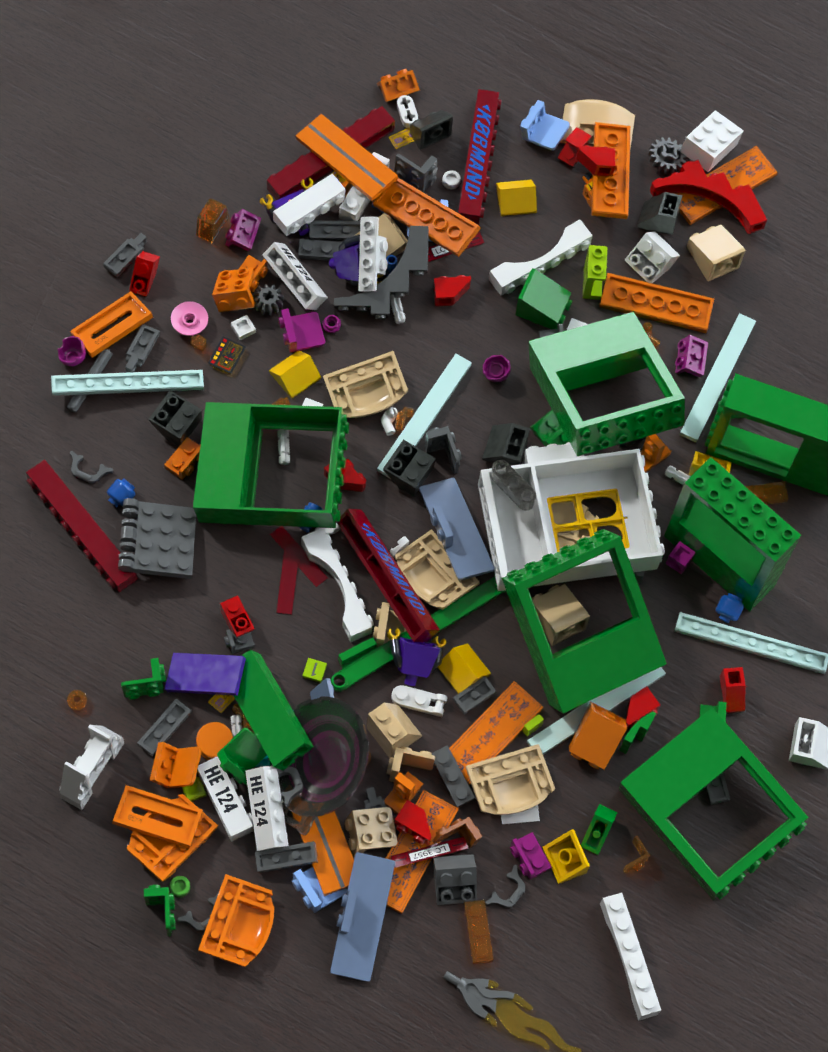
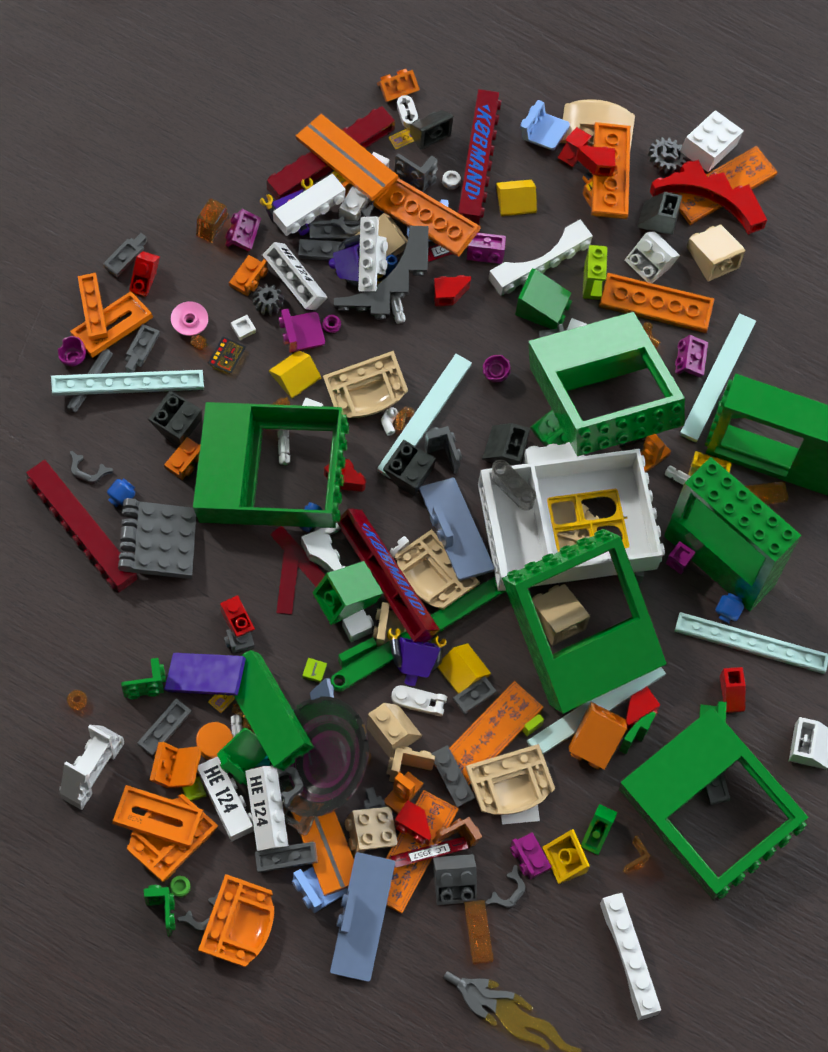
orange bracket [212,268,255,312] -> none
none -> orange plate [78,273,108,341]
none -> slope [312,561,383,625]
none -> dark grey helmet [331,205,373,236]
none -> magenta bracket [467,233,506,264]

